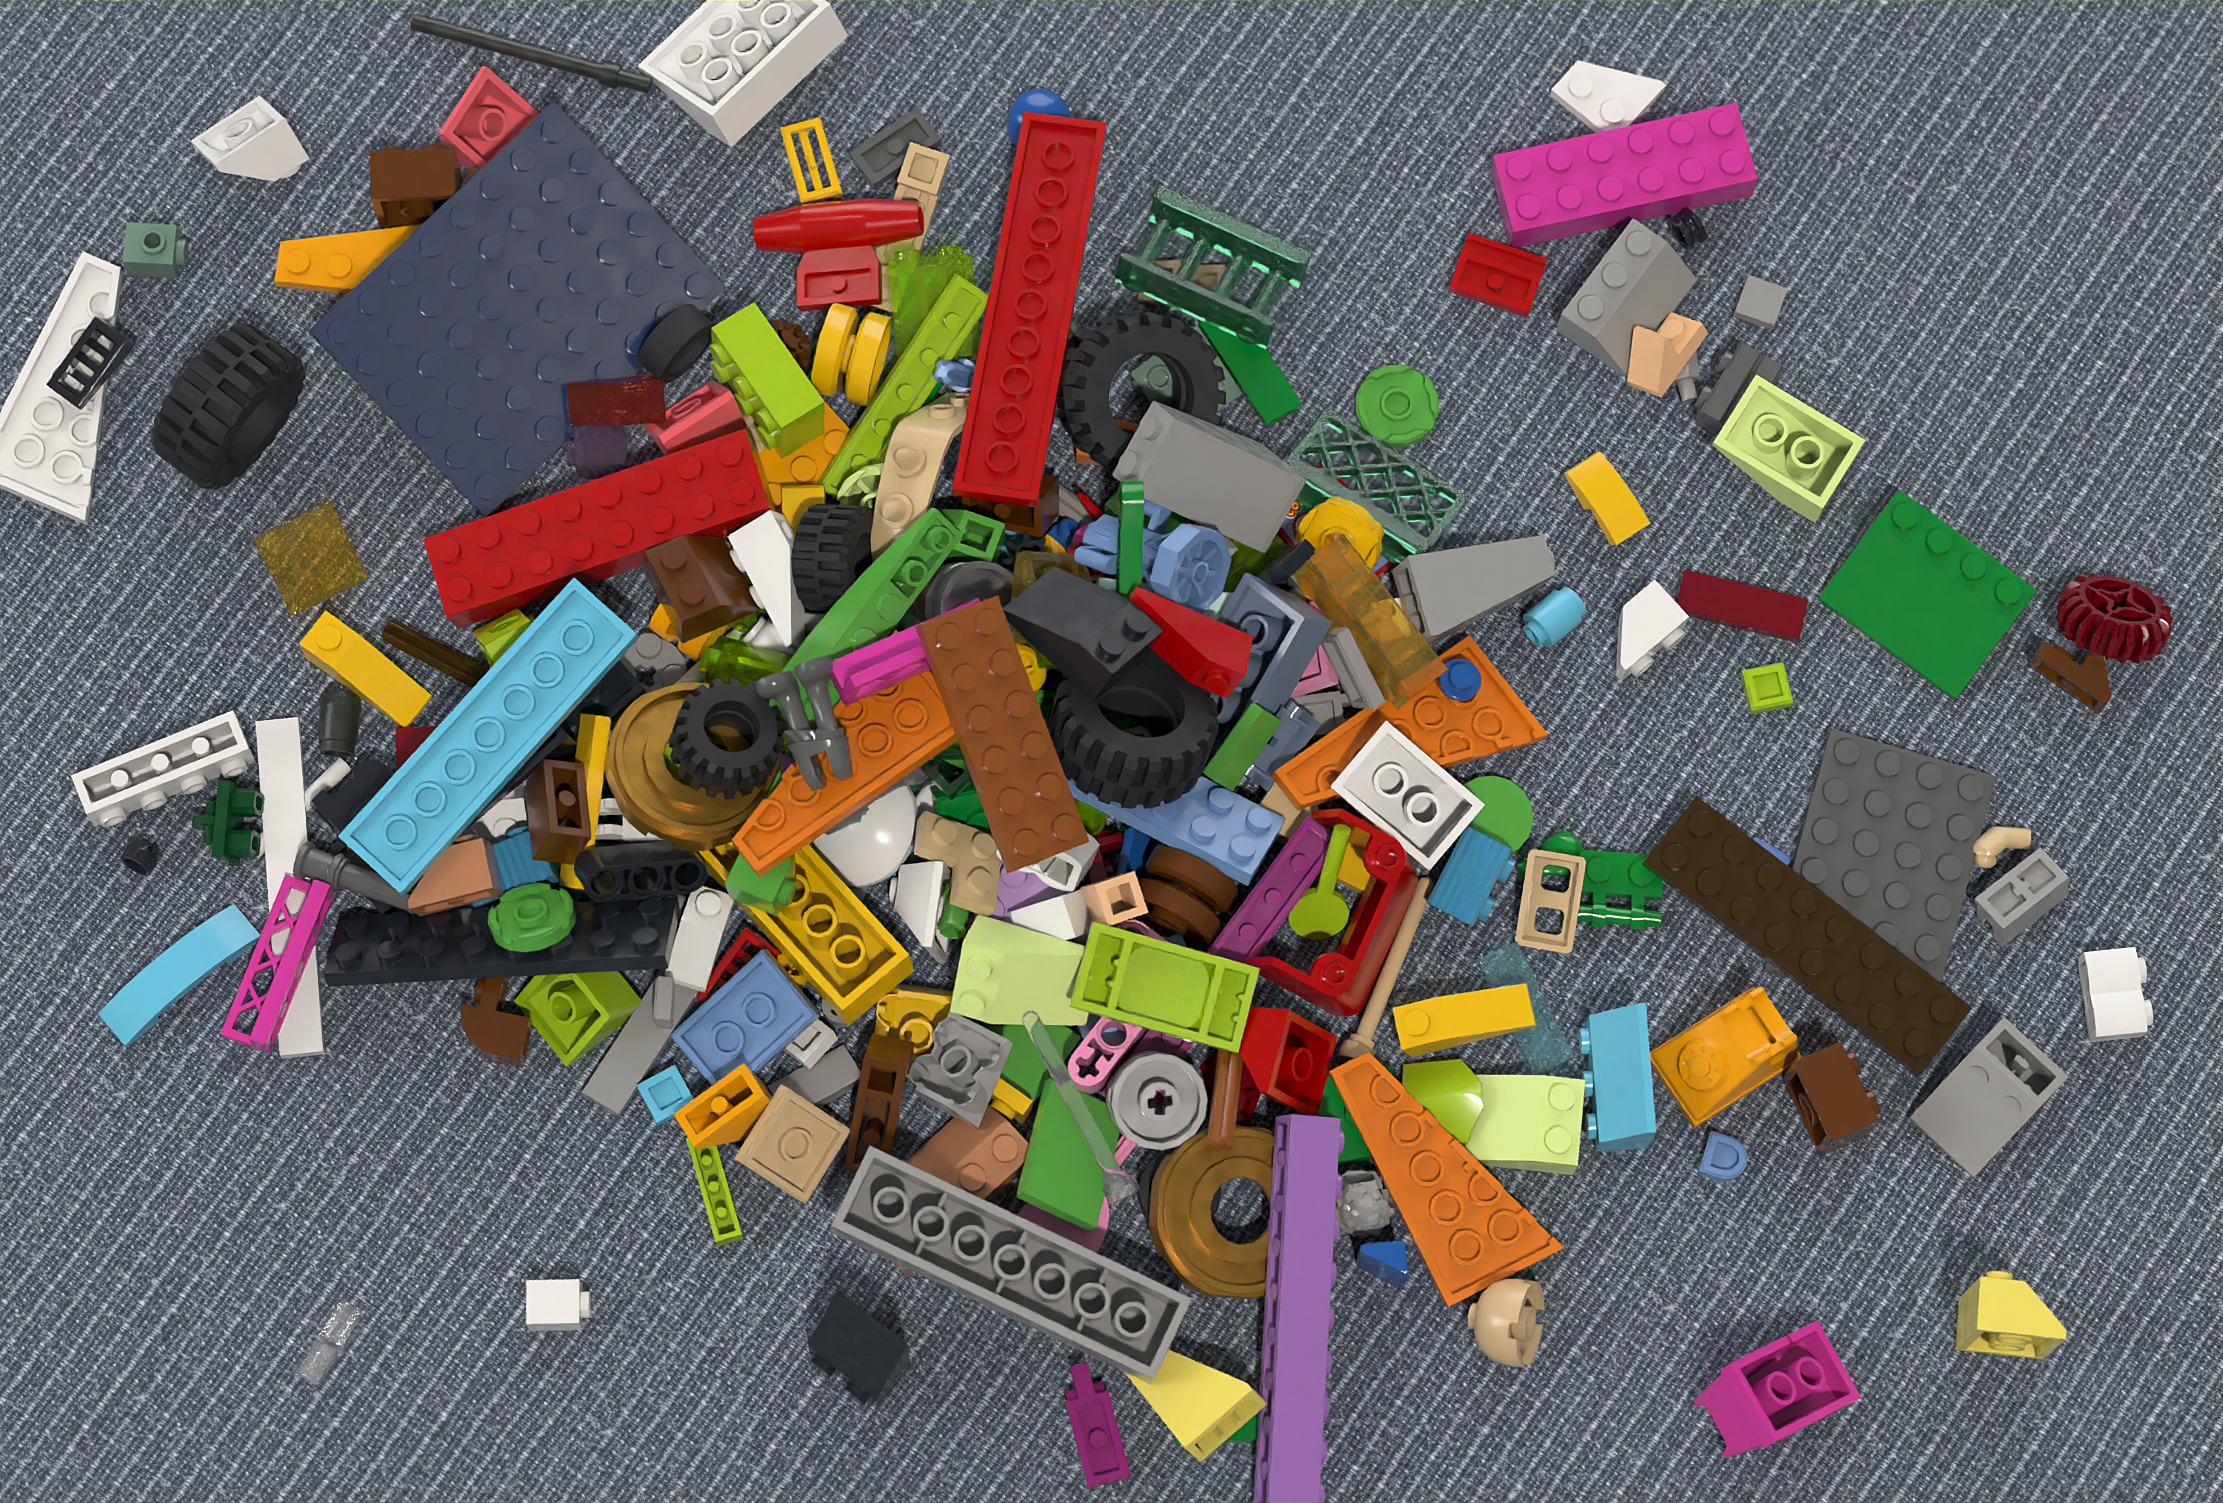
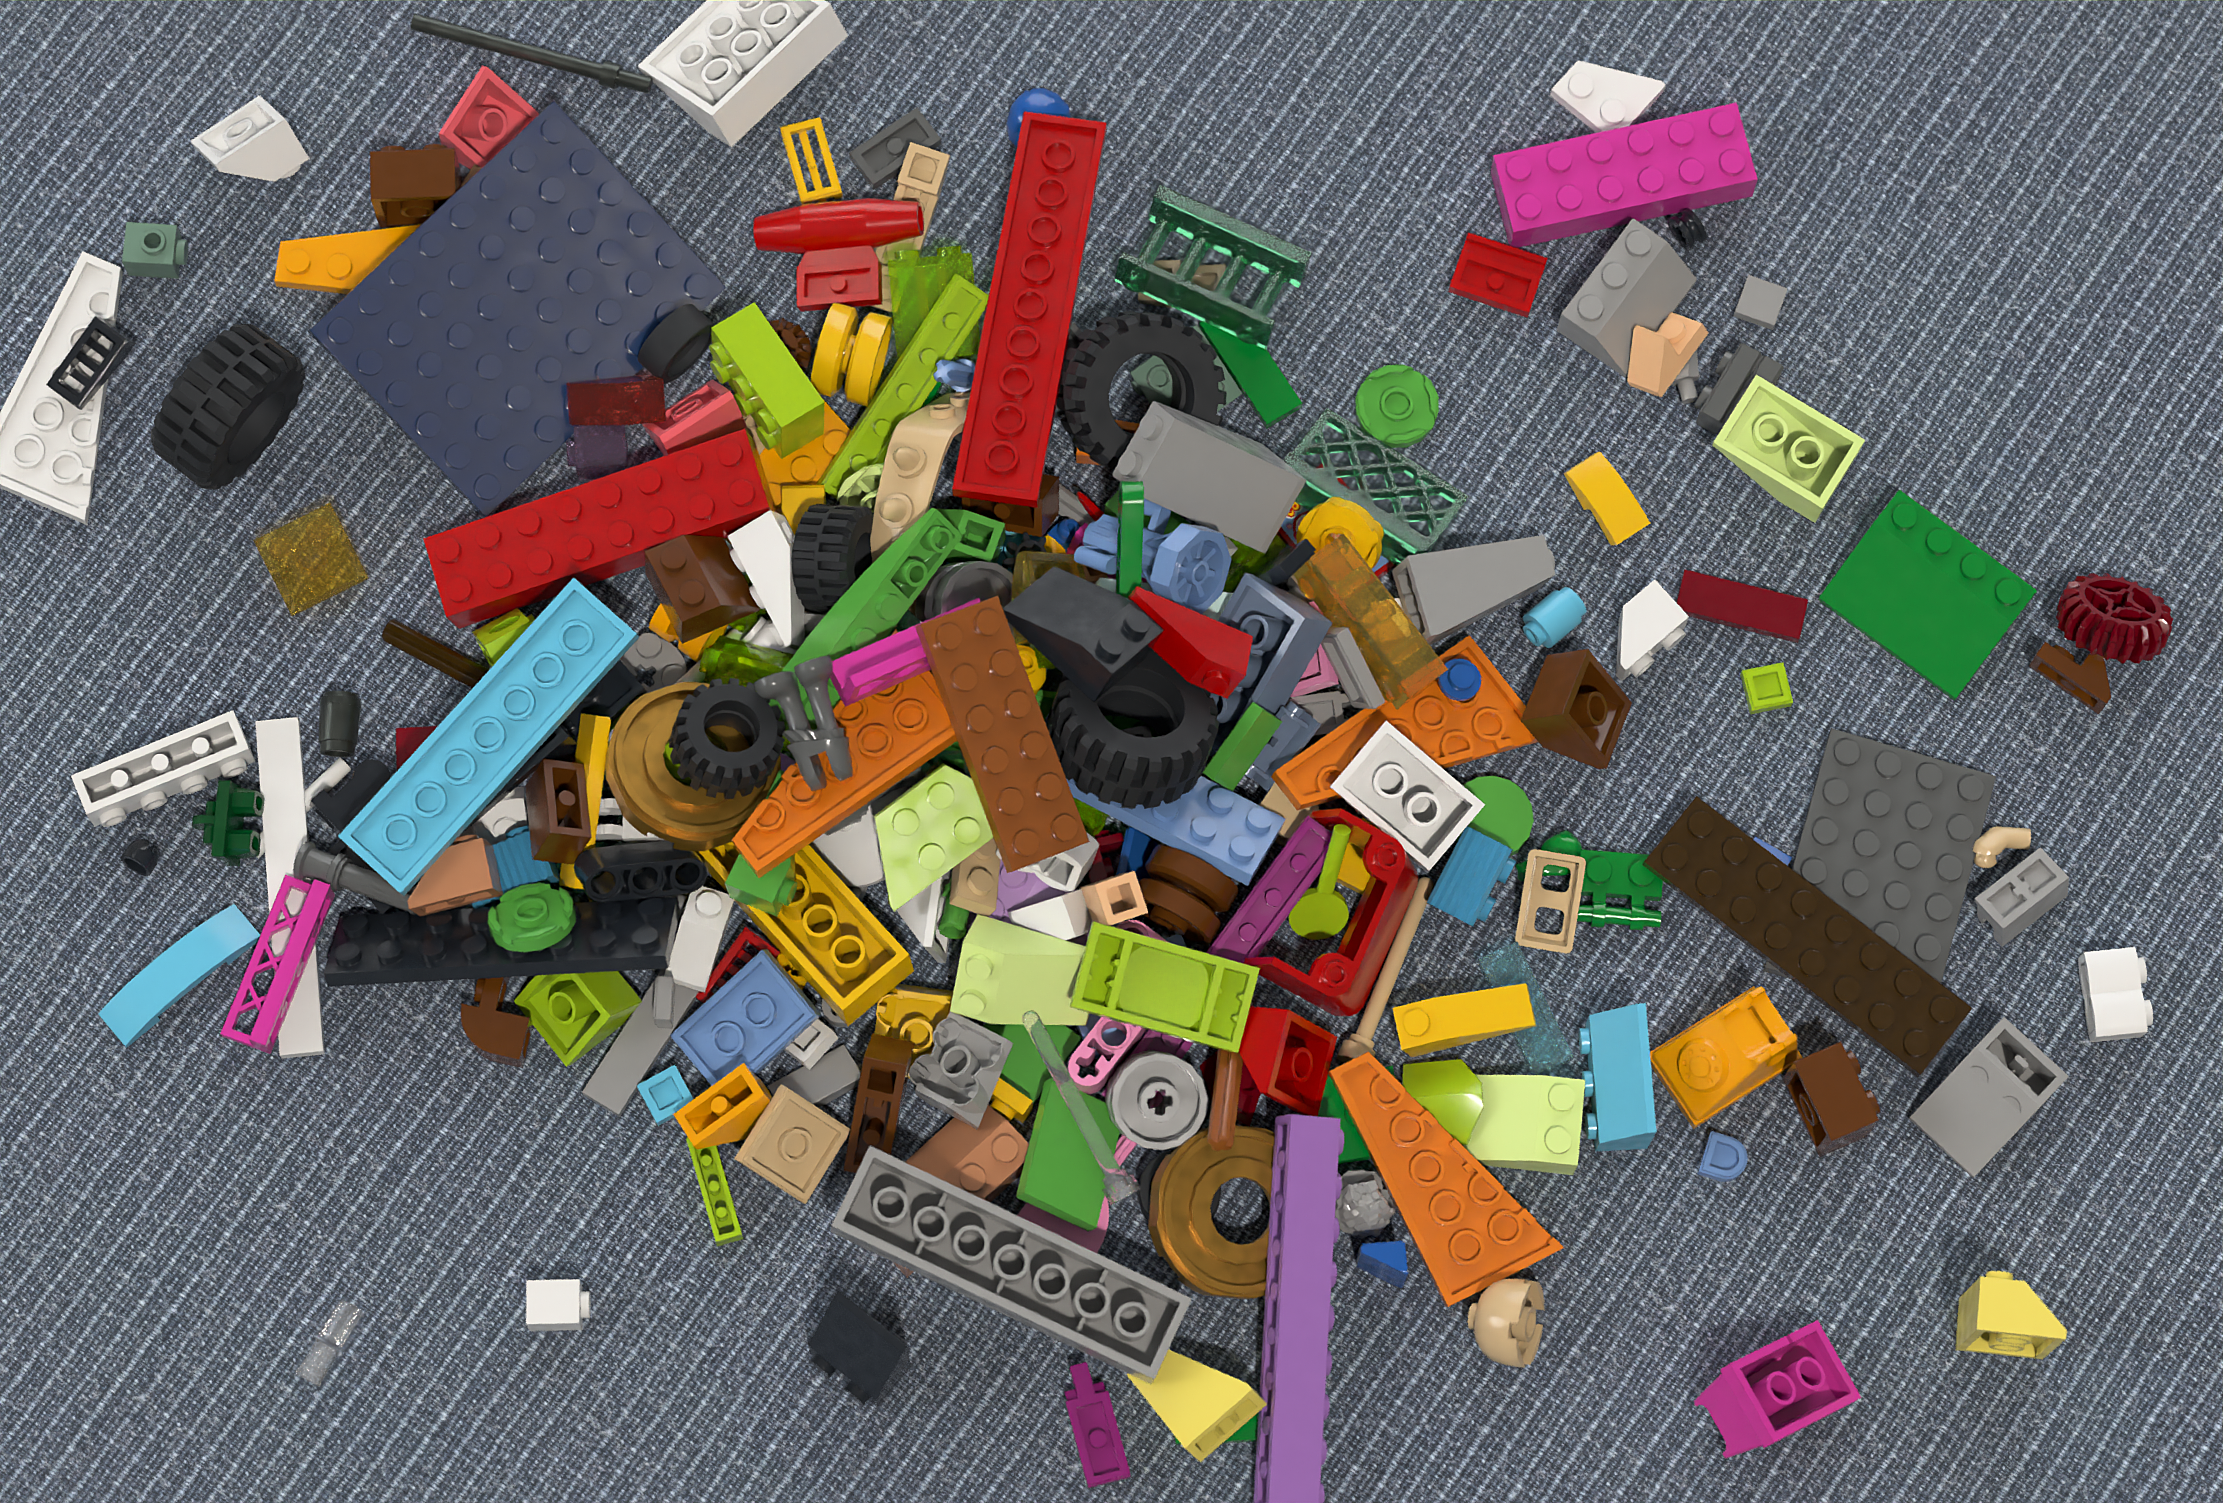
yellow slope [299,611,433,728] -> none
none -> lime wing [873,764,994,911]
none -> reddish brown slope [1521,649,1632,769]

